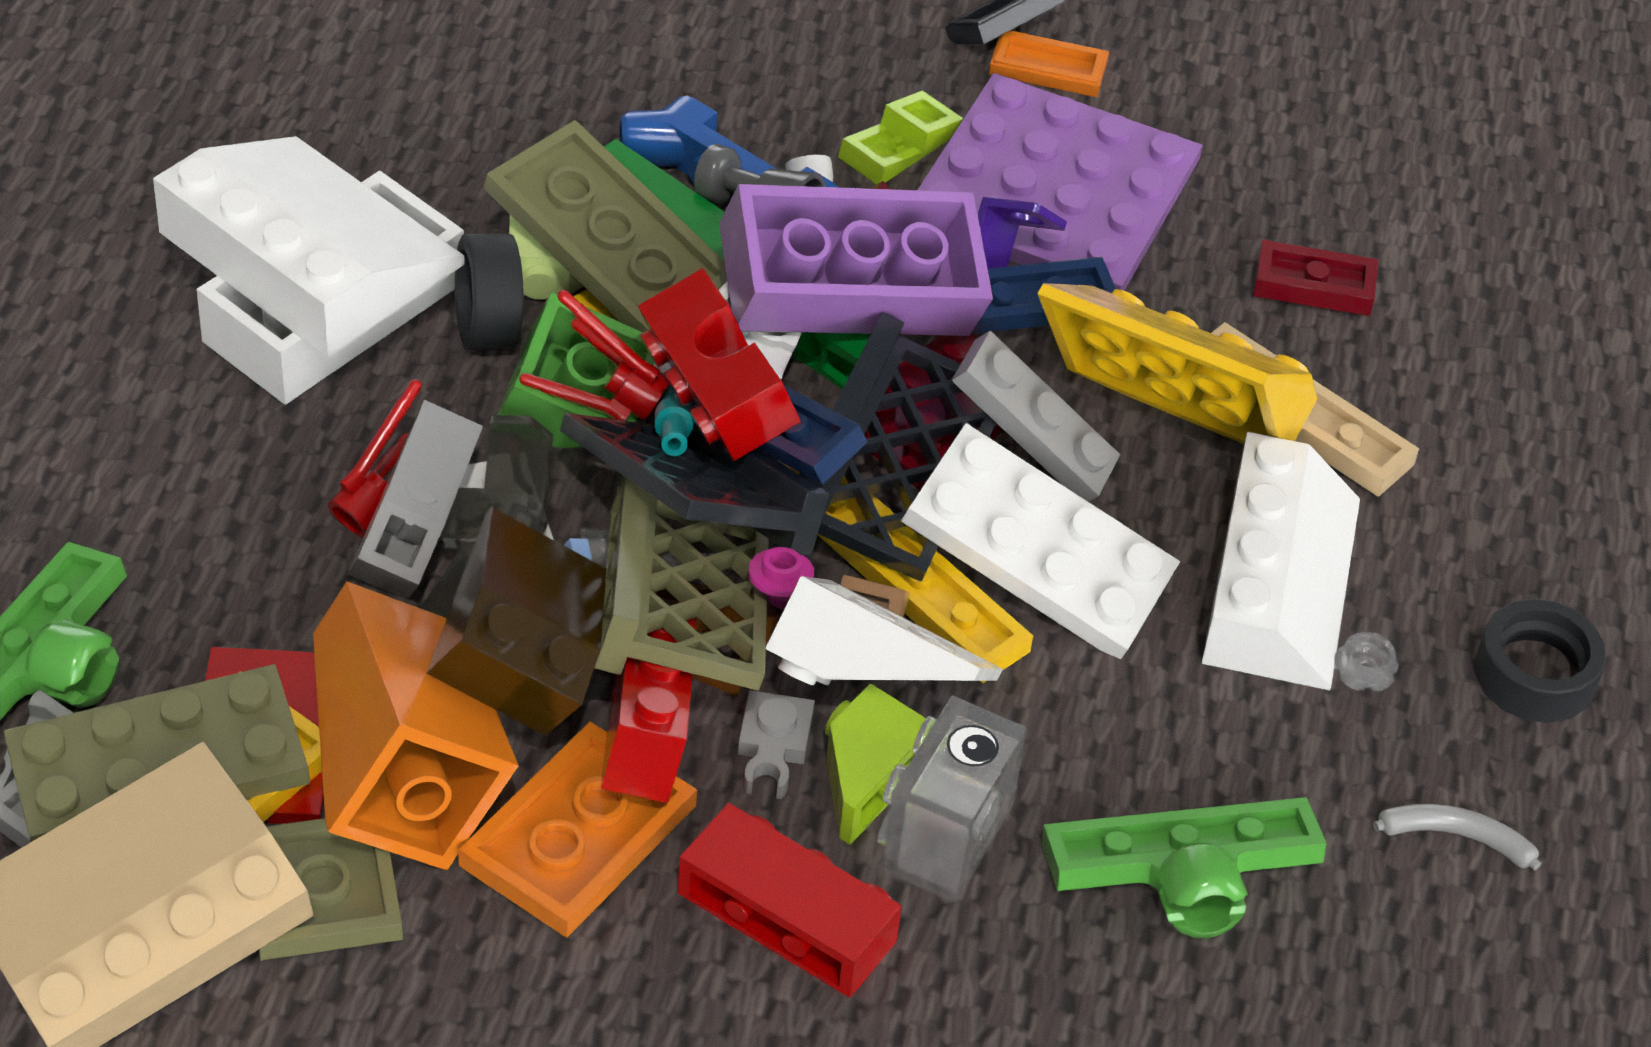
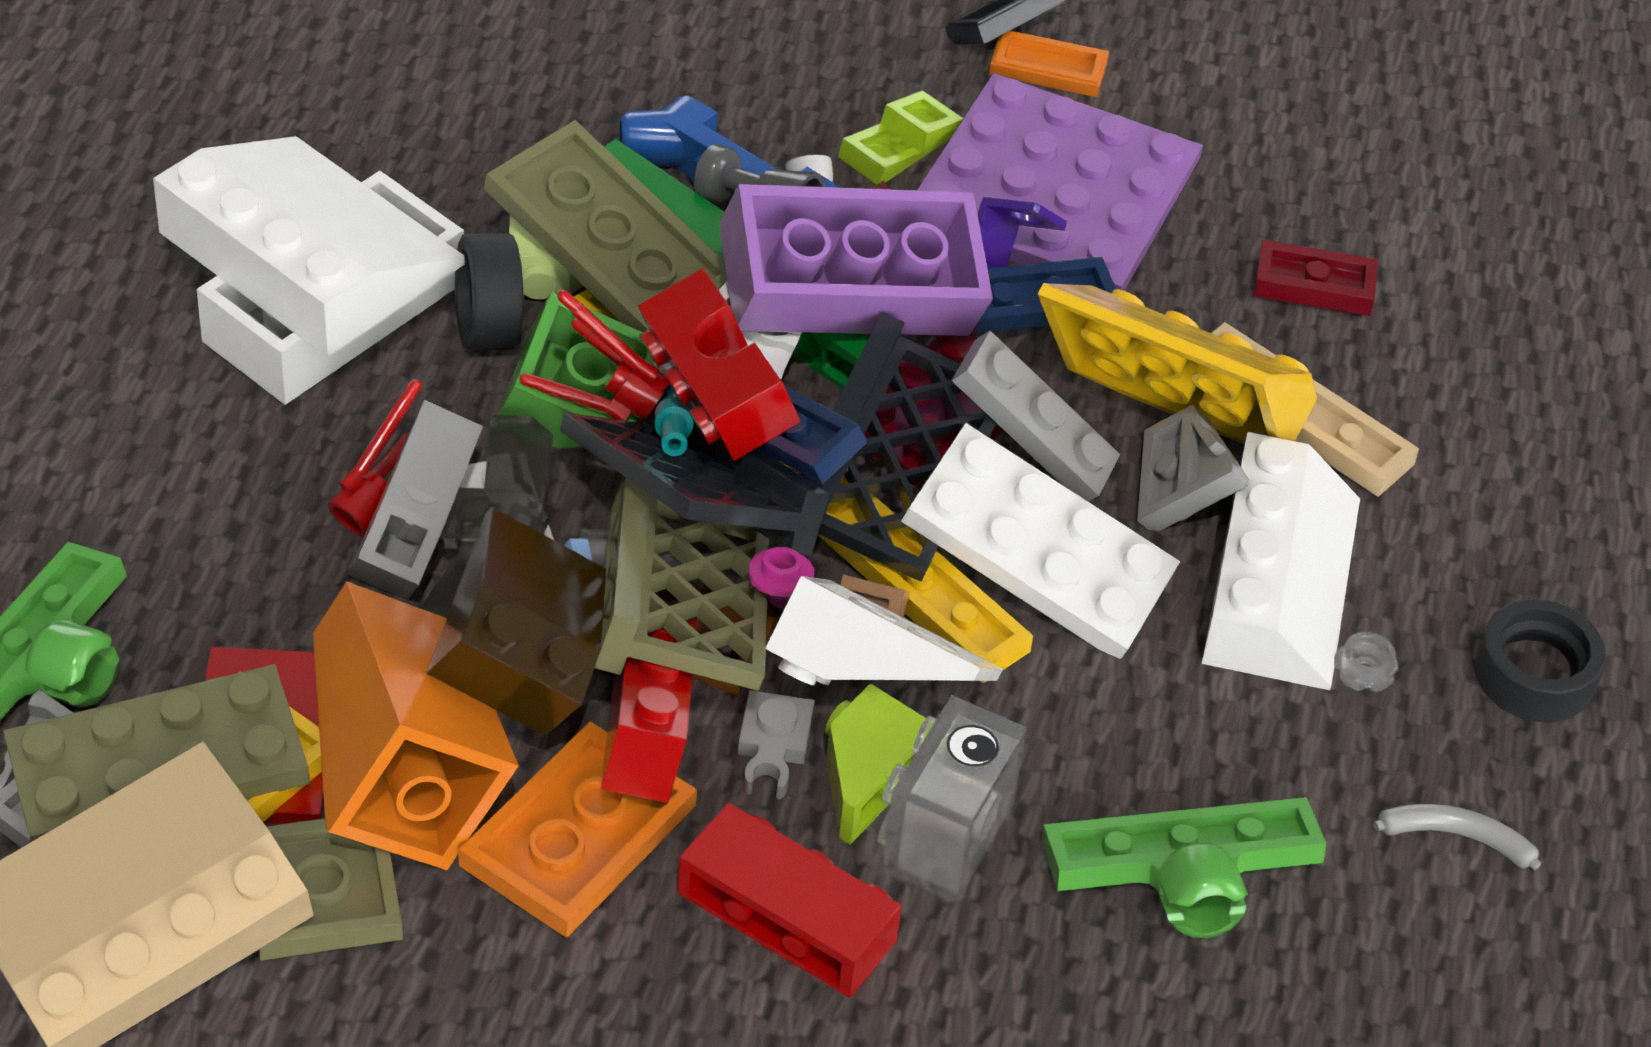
none -> light grey wing [1137,405,1249,531]

